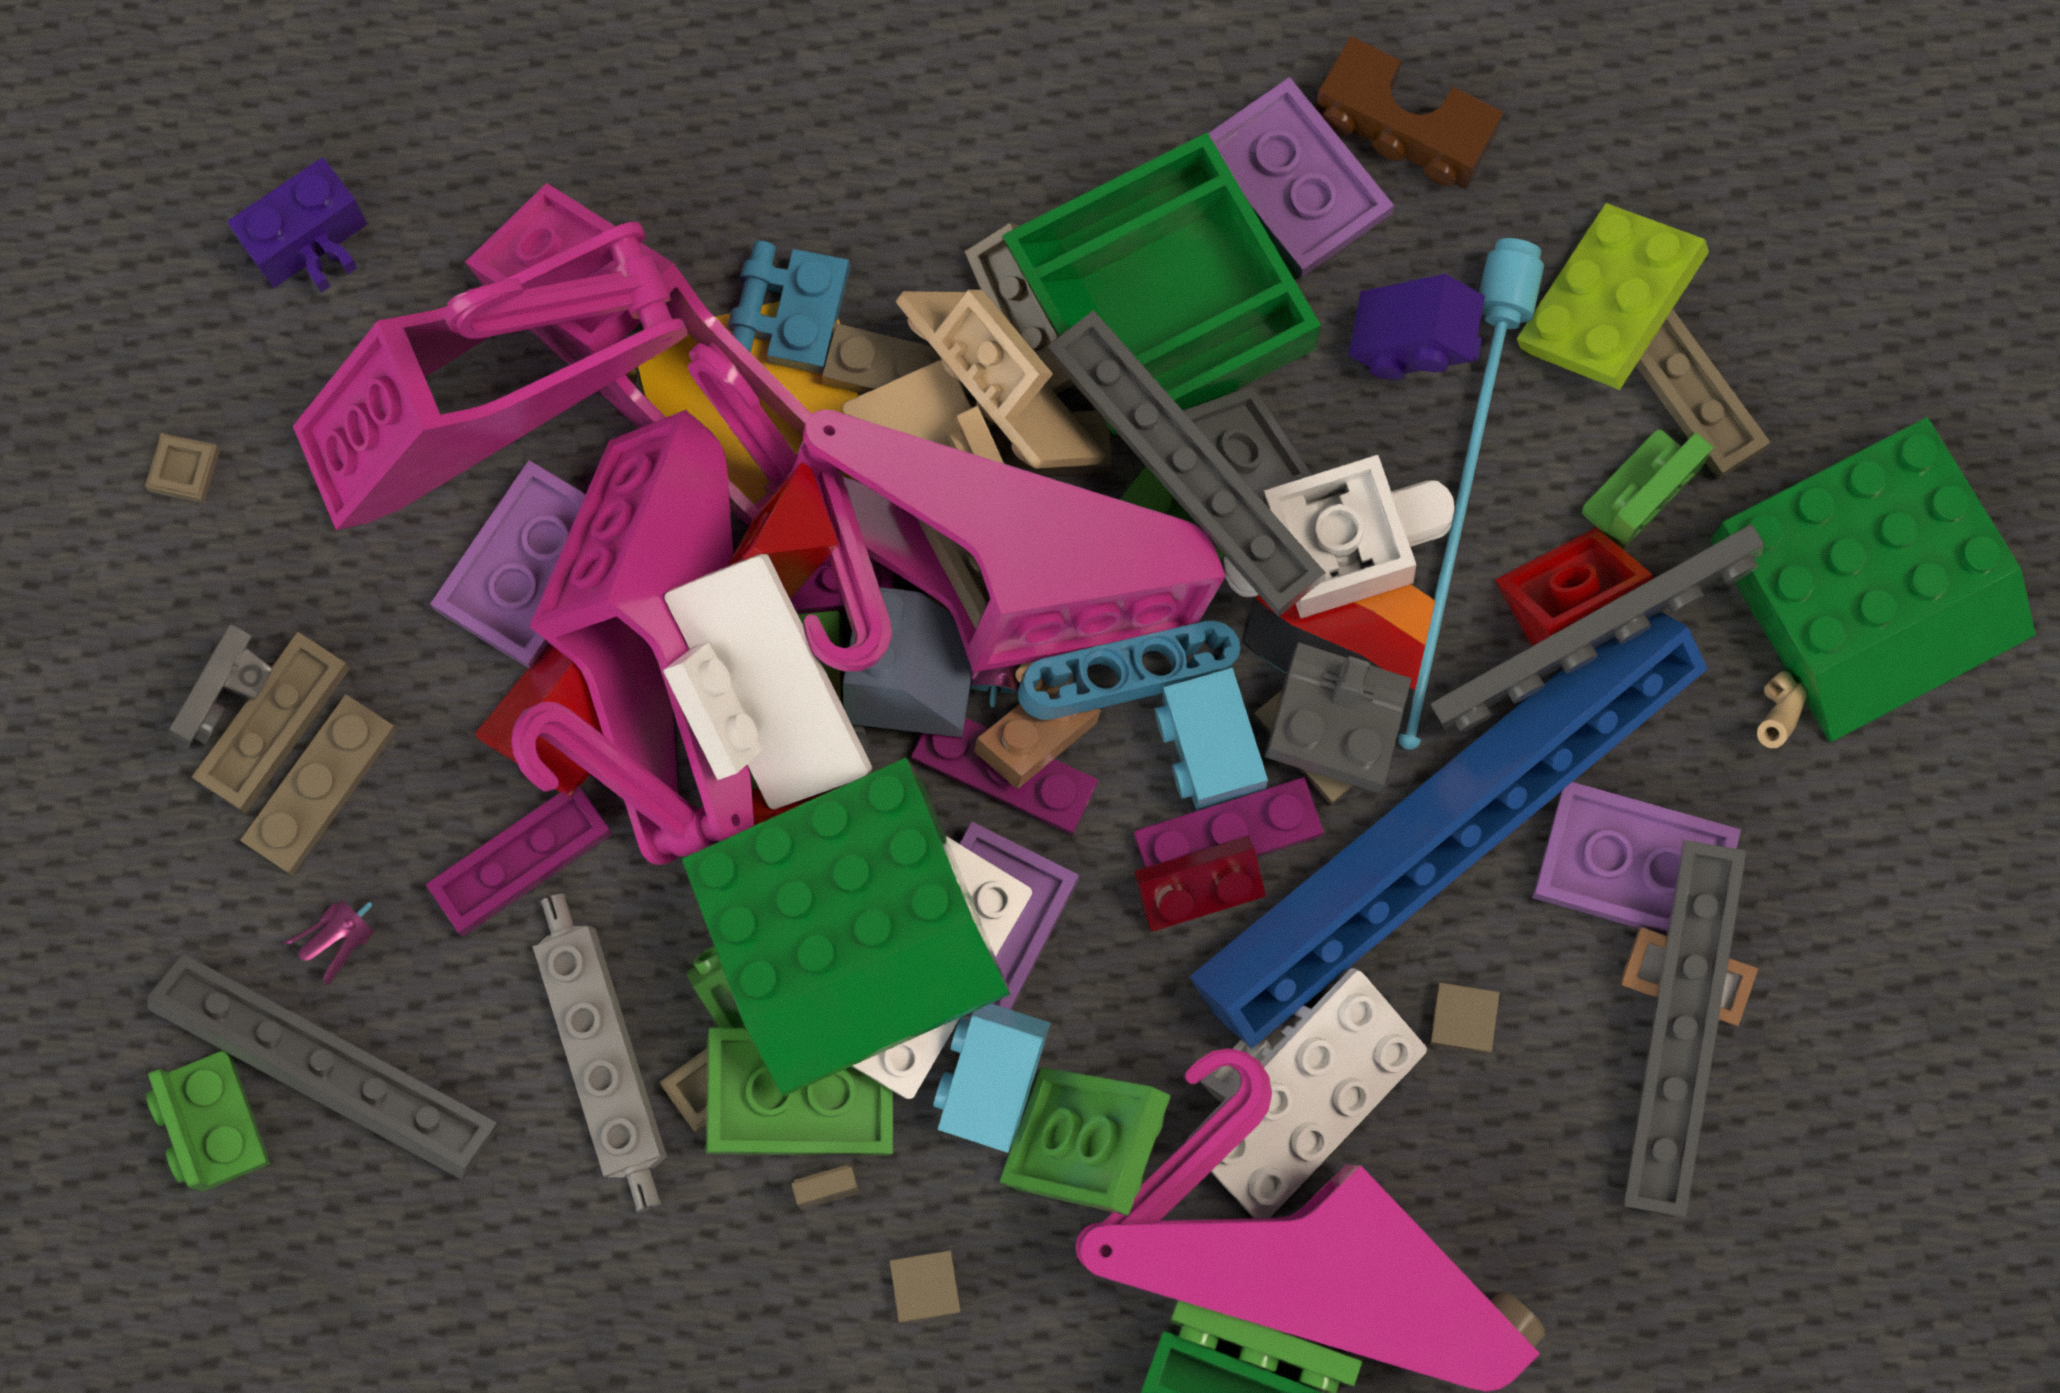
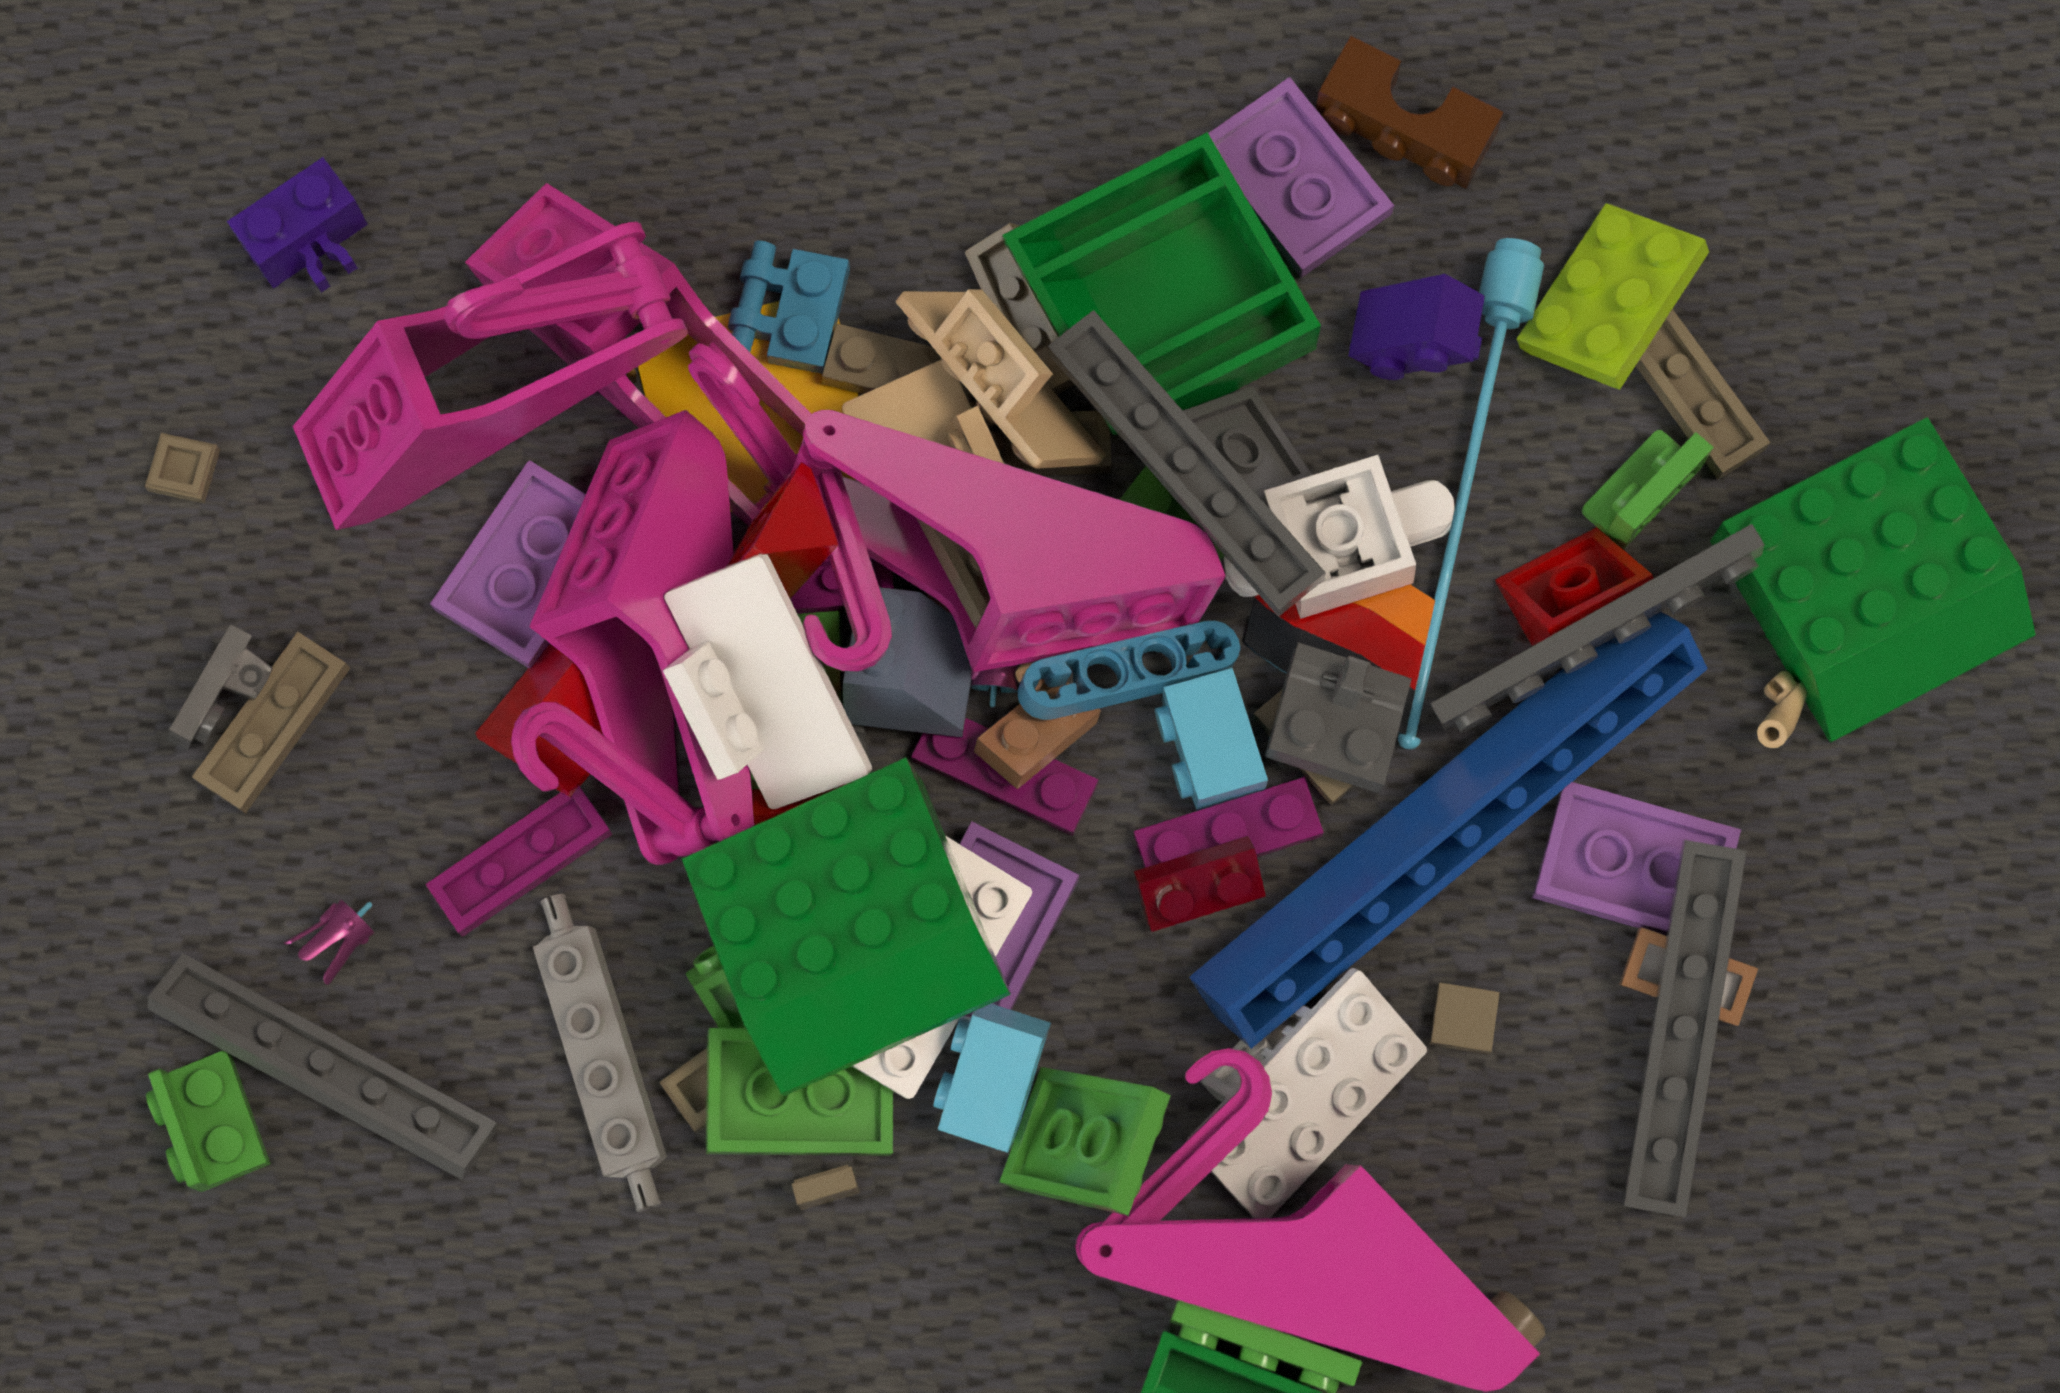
dark tan plate [240,694,397,876] -> none
dark tan tile [890,1250,961,1324] -> none

